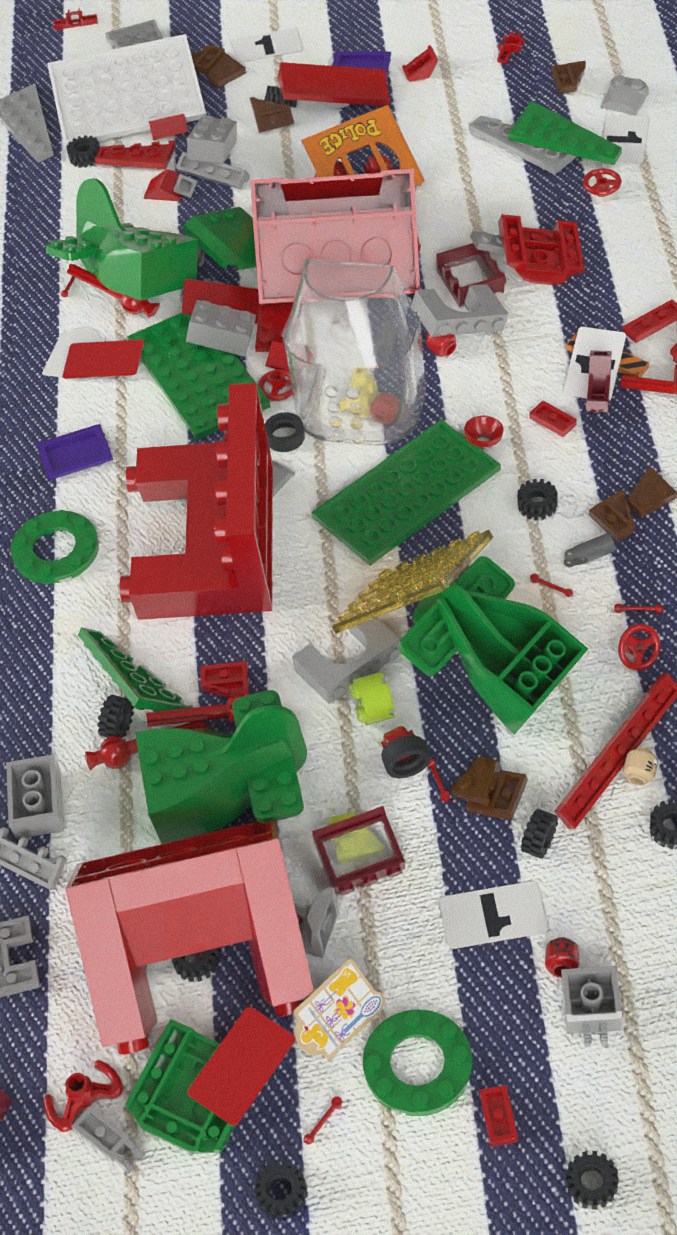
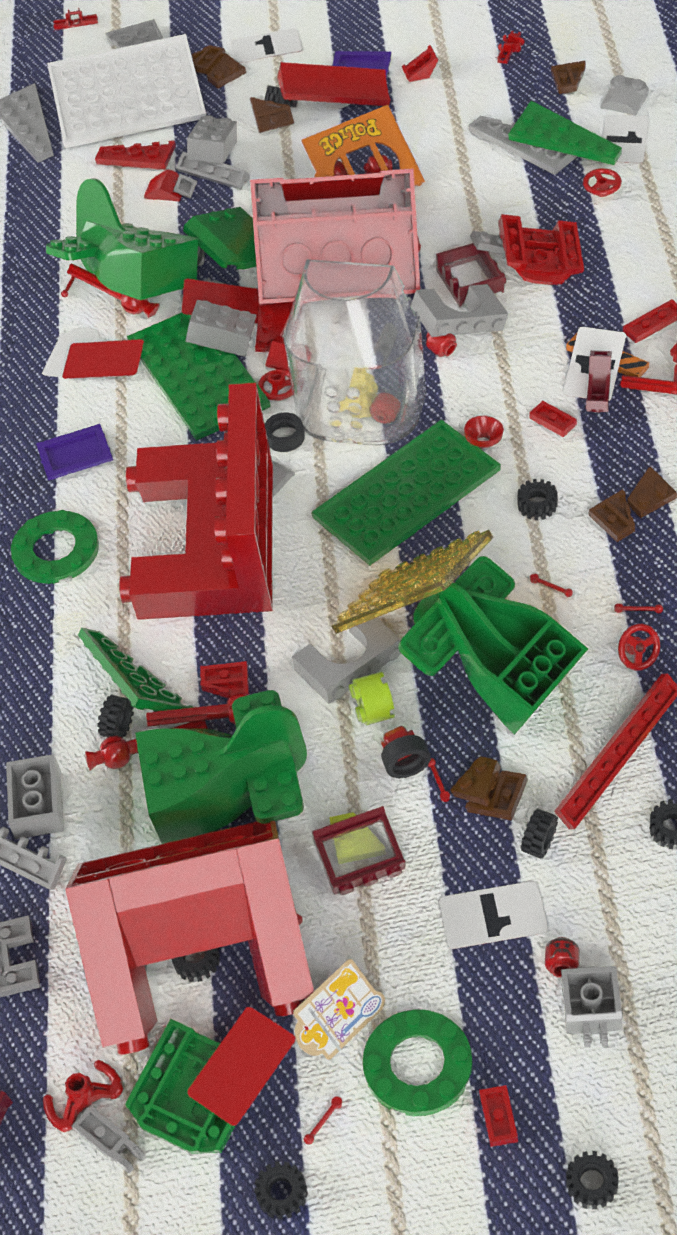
black tyre [67,135,100,168] -> none
red plate [149,114,188,140] -> none
light grey slope [300,887,339,958] -> none
dark grey piece [563,533,616,568] -> none
tan head [623,747,659,786] -> none

